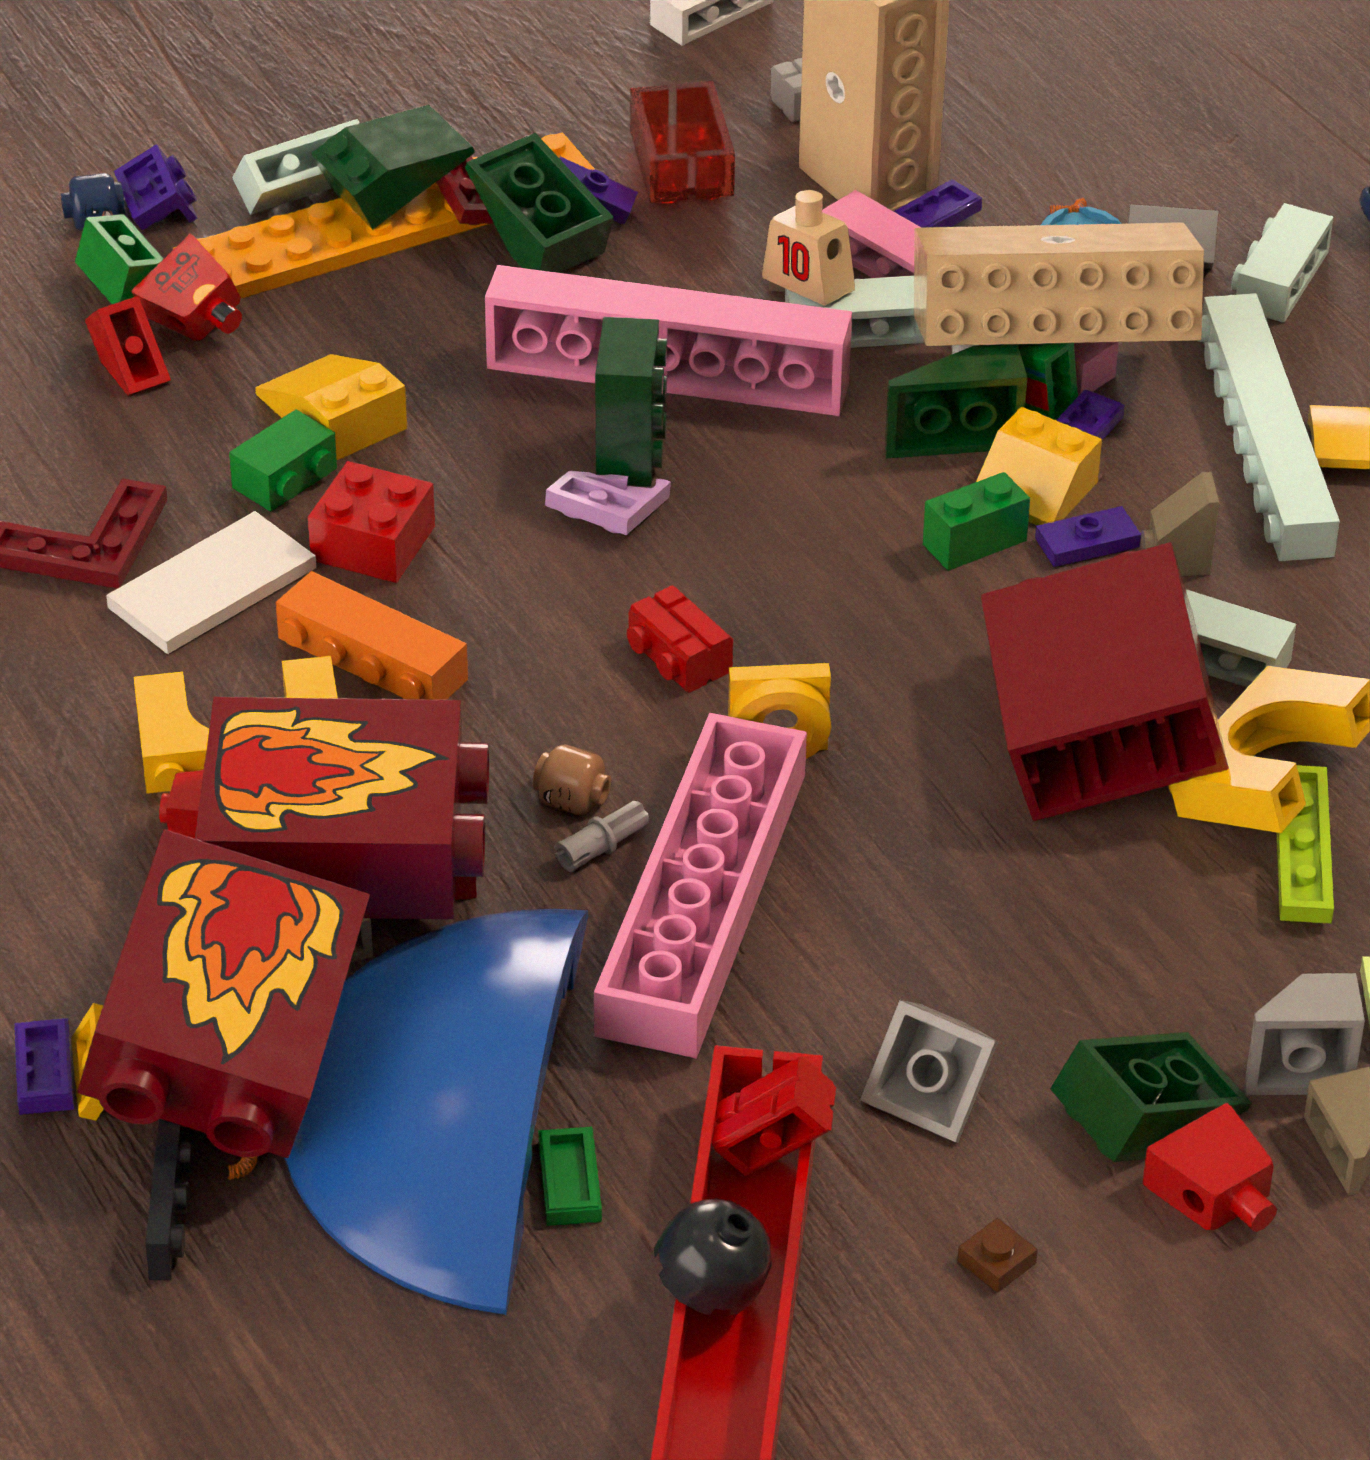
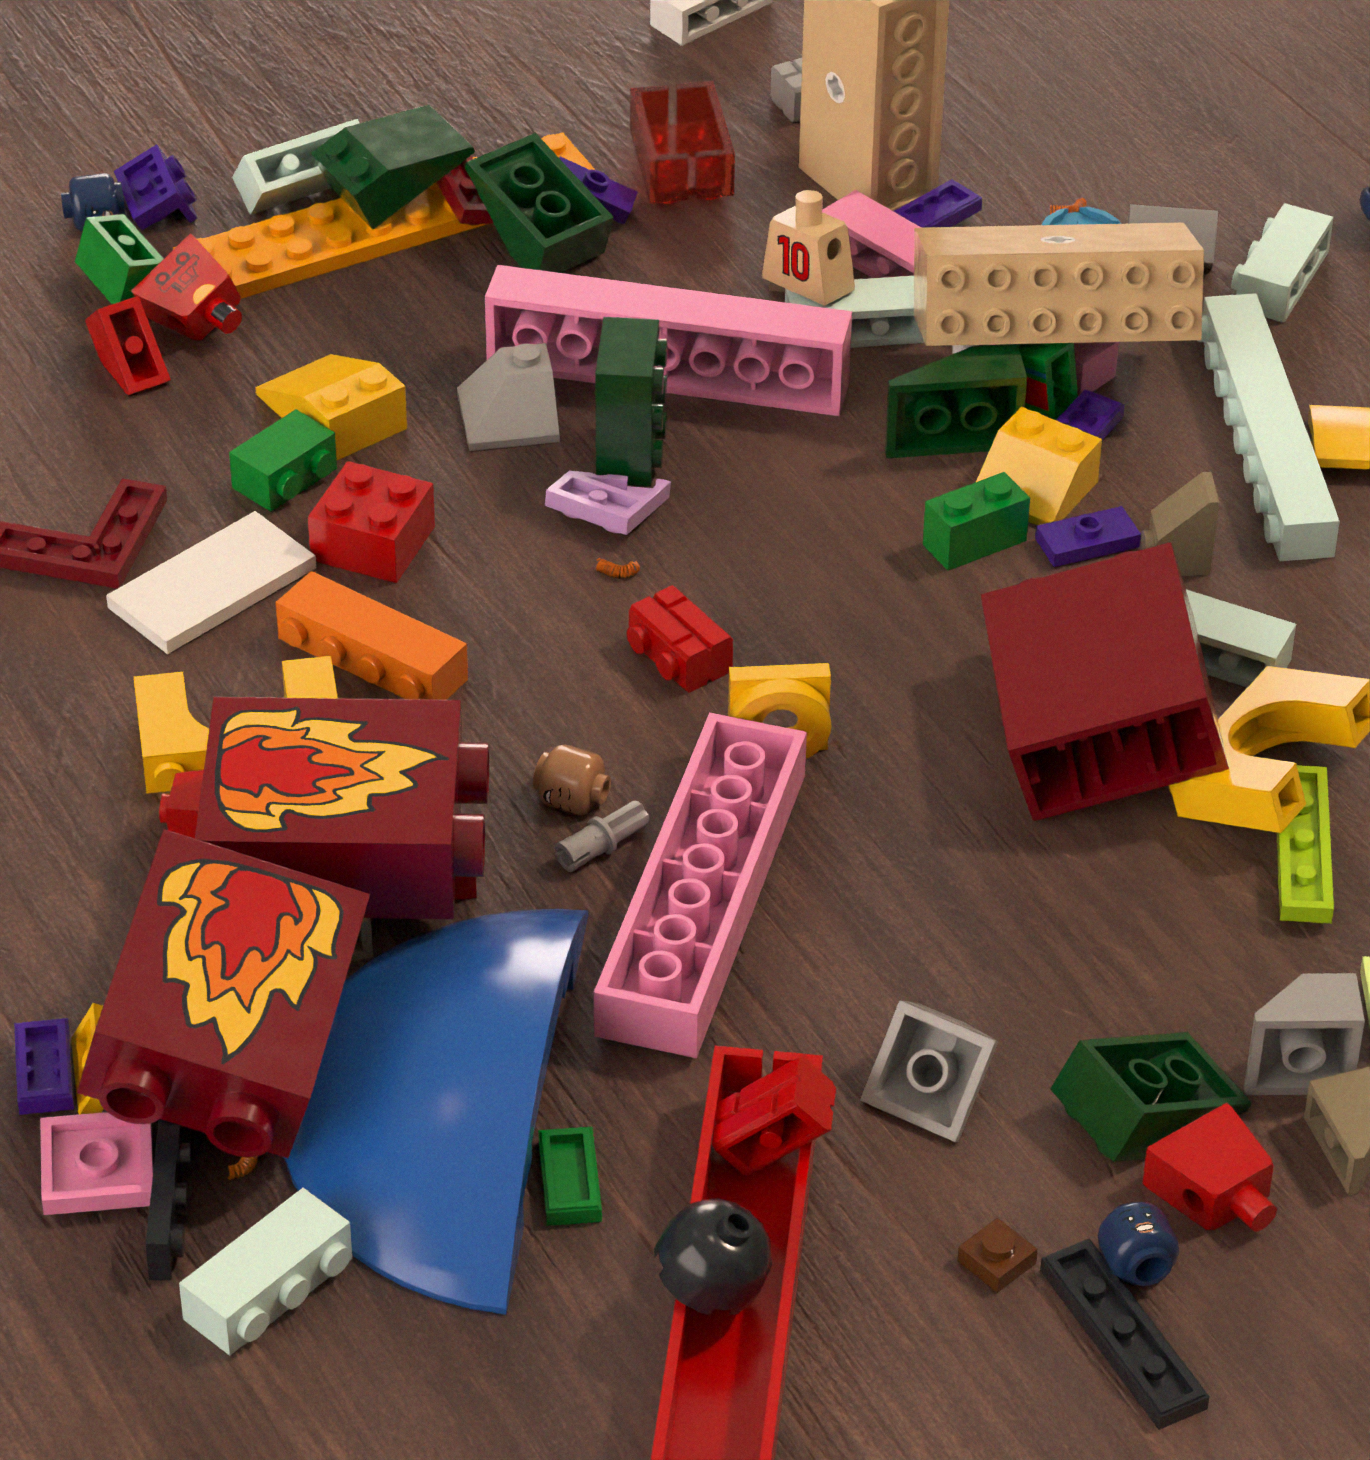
none -> bright pink plate [40,1112,154,1215]
none -> light aqua brick [179,1188,352,1356]
none -> light grey slope [457,343,560,451]
none -> orange leg [596,558,640,579]
none -> black tile [1040,1238,1210,1430]
none -> dark blue head [1097,1202,1180,1286]

